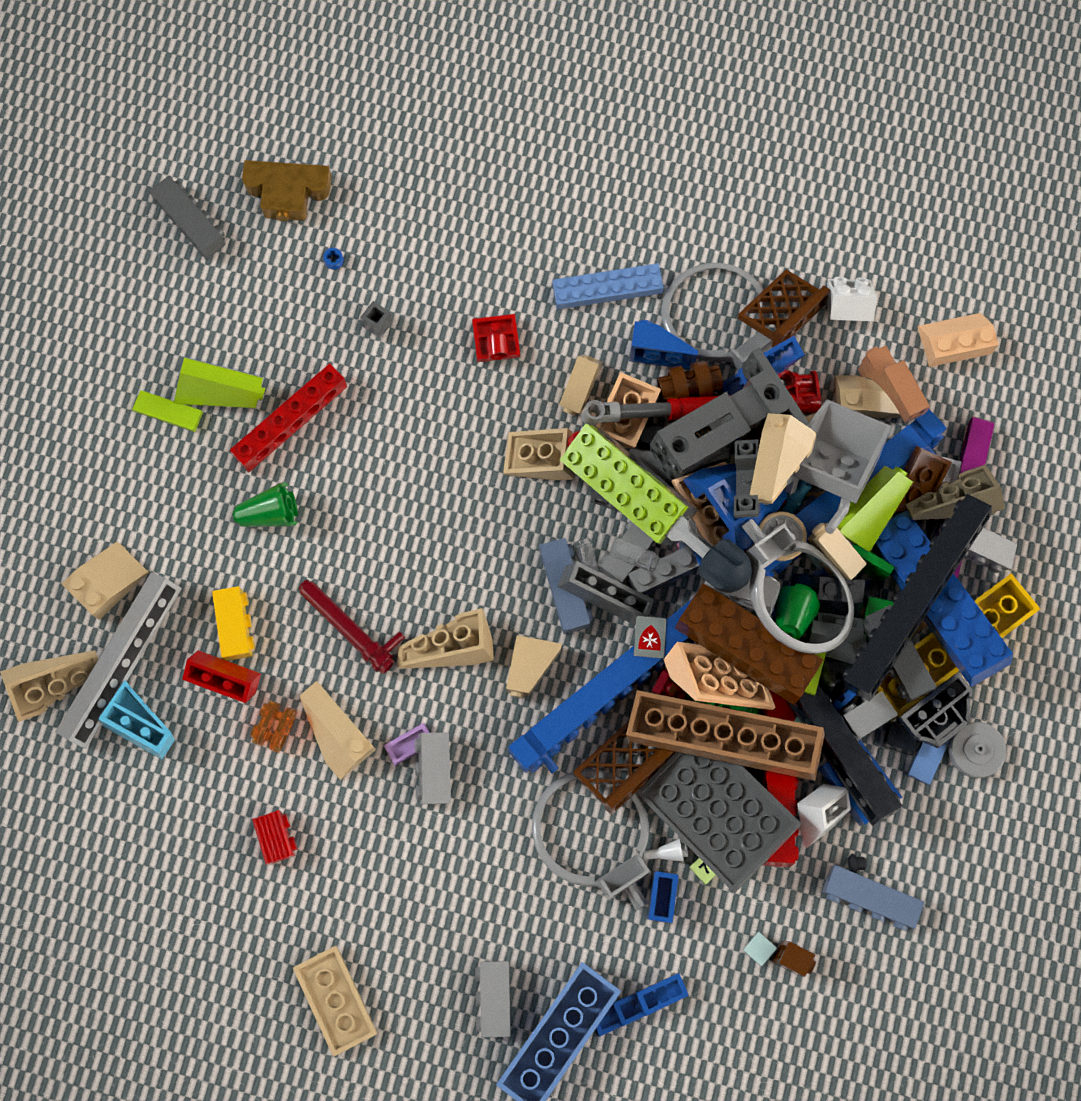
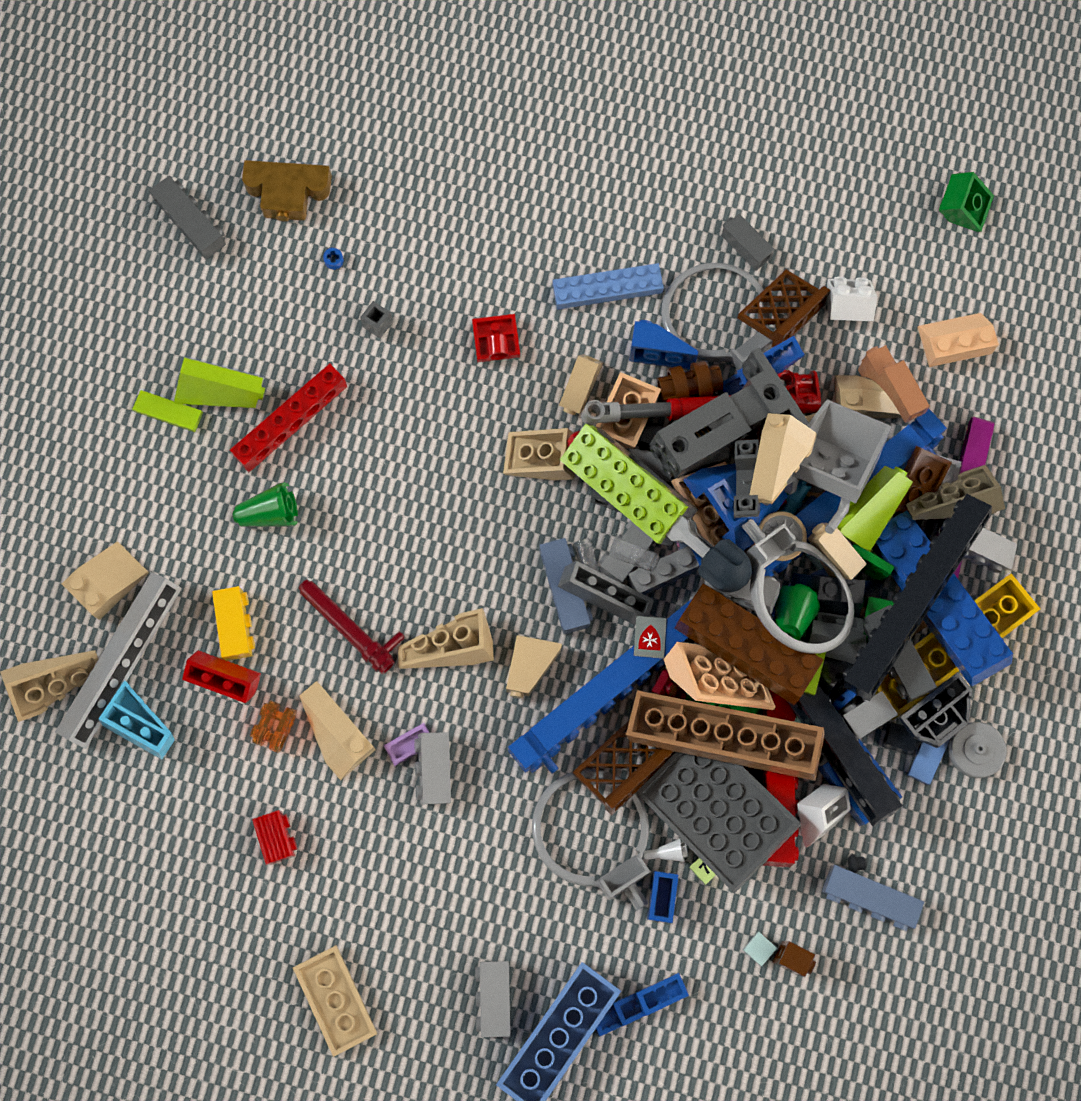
none -> dark grey brick [721,214,775,271]
none -> green slope [939,172,994,232]

